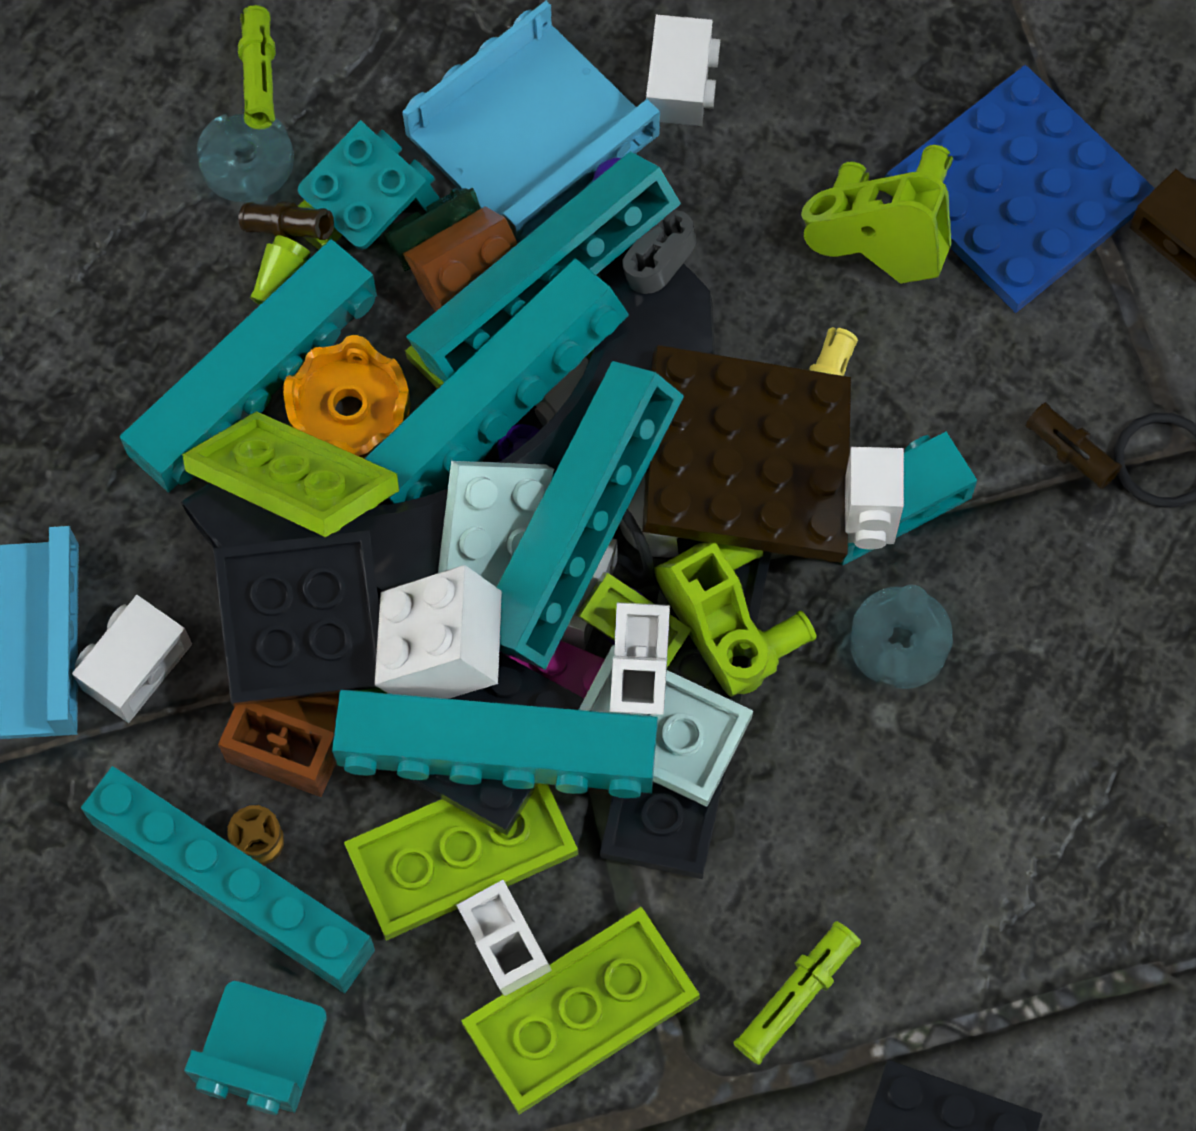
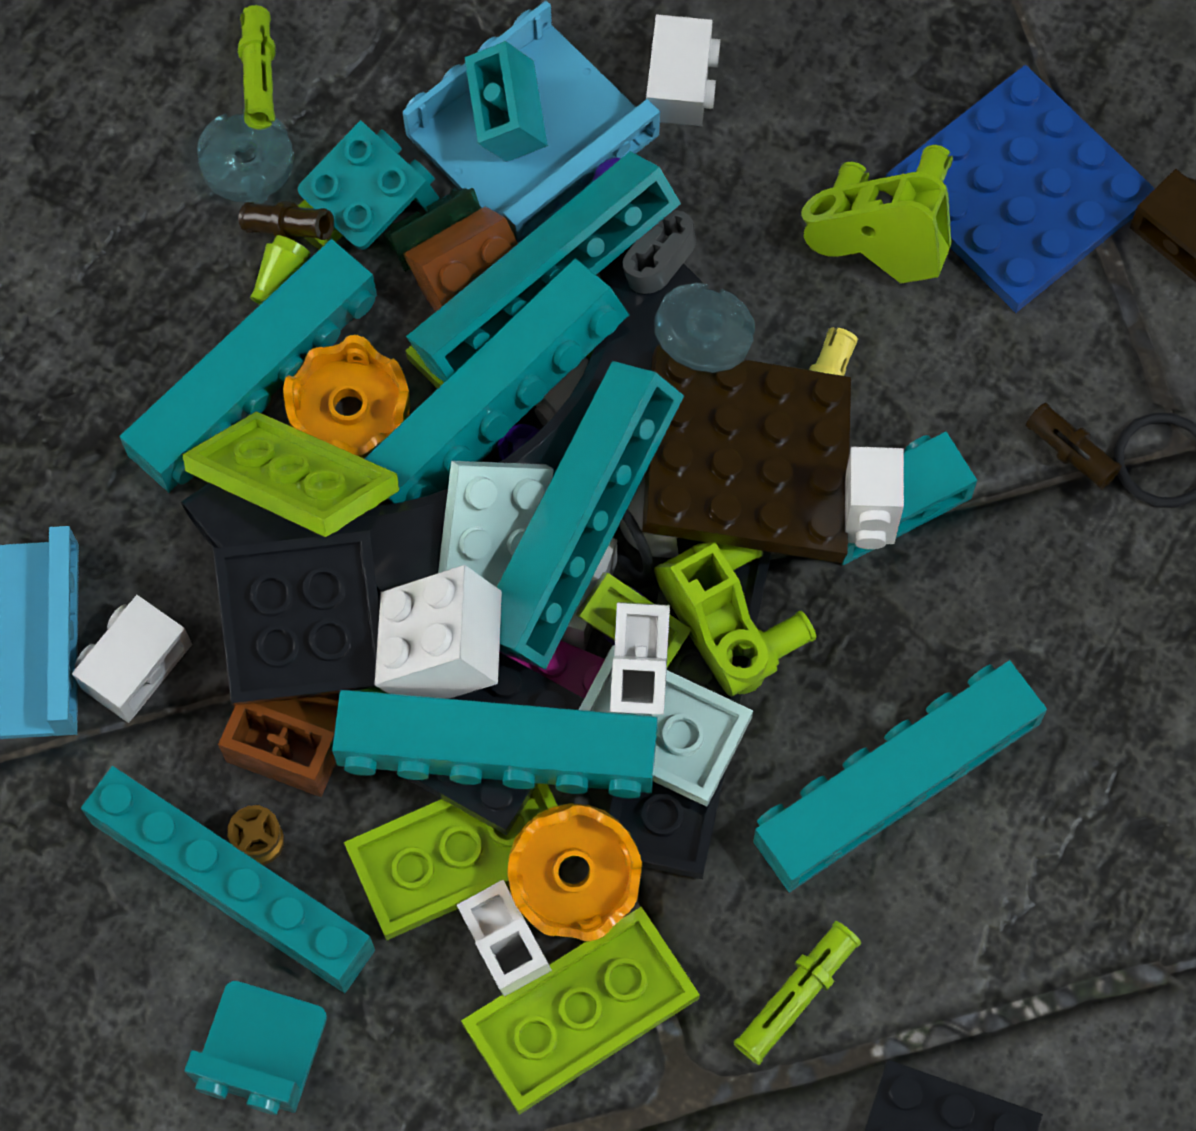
clear light blue plate [850,585,953,689] -> none
none -> teal brick [465,41,548,162]
none -> light orange plate [507,803,642,941]
none -> clear light blue tile [654,283,755,373]
none -> teal brick [753,660,1047,893]

